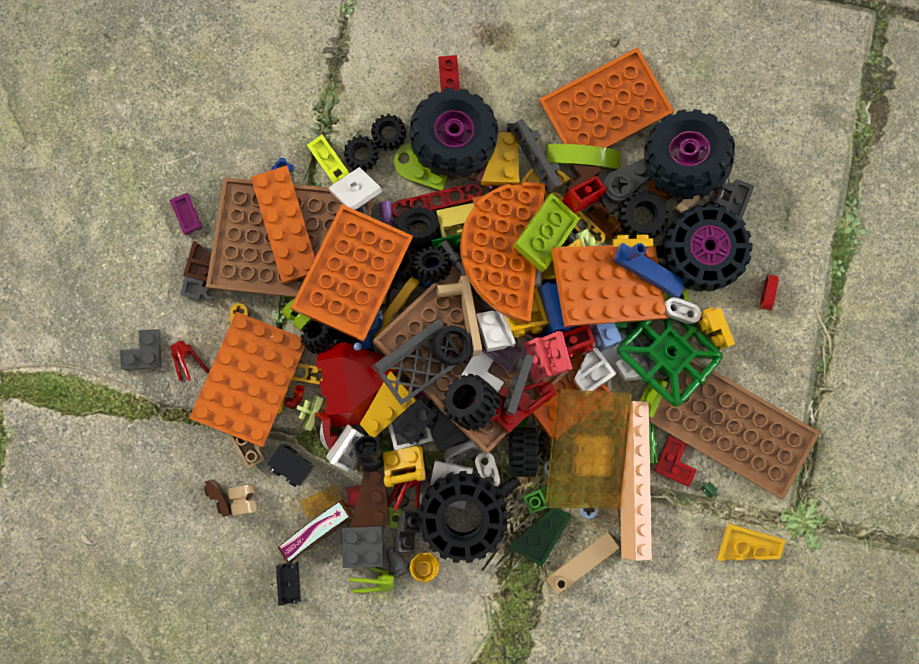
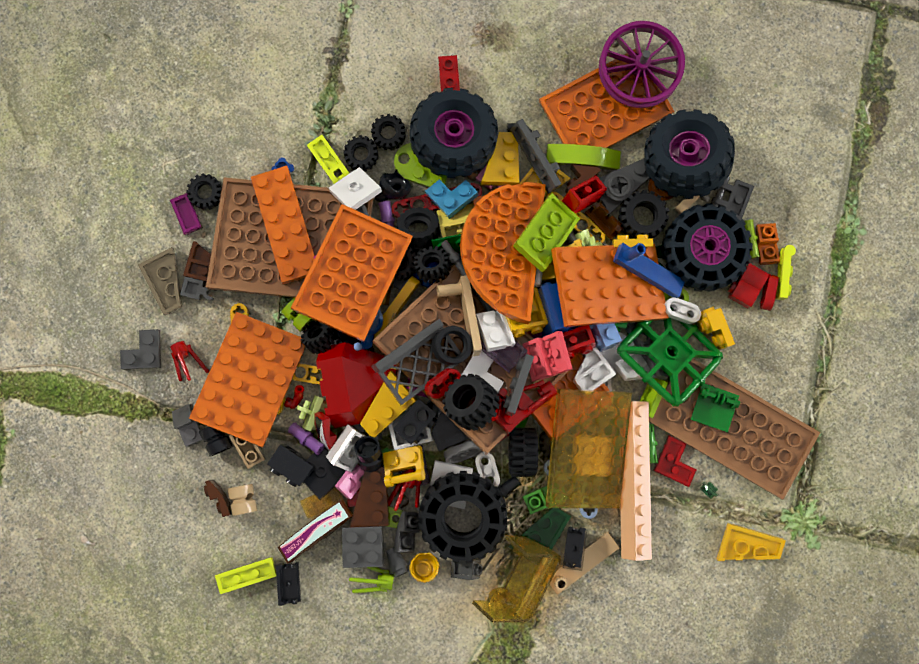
none -> dark tan wing [138,247,182,316]
none -> flat silver slope [172,404,202,447]
none -> black tyre [186,173,222,210]
none -> black wheel [199,427,233,457]
none -> neon yellow plate [215,557,277,594]
none -> medium lavender pin [288,422,325,455]
none -> black plate [304,448,346,500]
none -> bright pink plate [335,464,364,499]
none -> black piece [374,169,413,202]
none -> dark azure plate [425,179,479,219]
none -> red beam [425,368,461,399]
none -> dark grey bracket [451,558,482,580]
none -> clear yellow windscreen [472,535,561,622]
none -> black hinge [562,527,587,571]
none -> magenta wheel [599,21,685,108]
none -> green hinge [690,383,740,432]
none -> red brick [728,263,769,309]
none -> lime pin [744,219,760,259]
none -> orange slope [756,223,780,265]
none -> neon yellow plate [775,245,796,300]

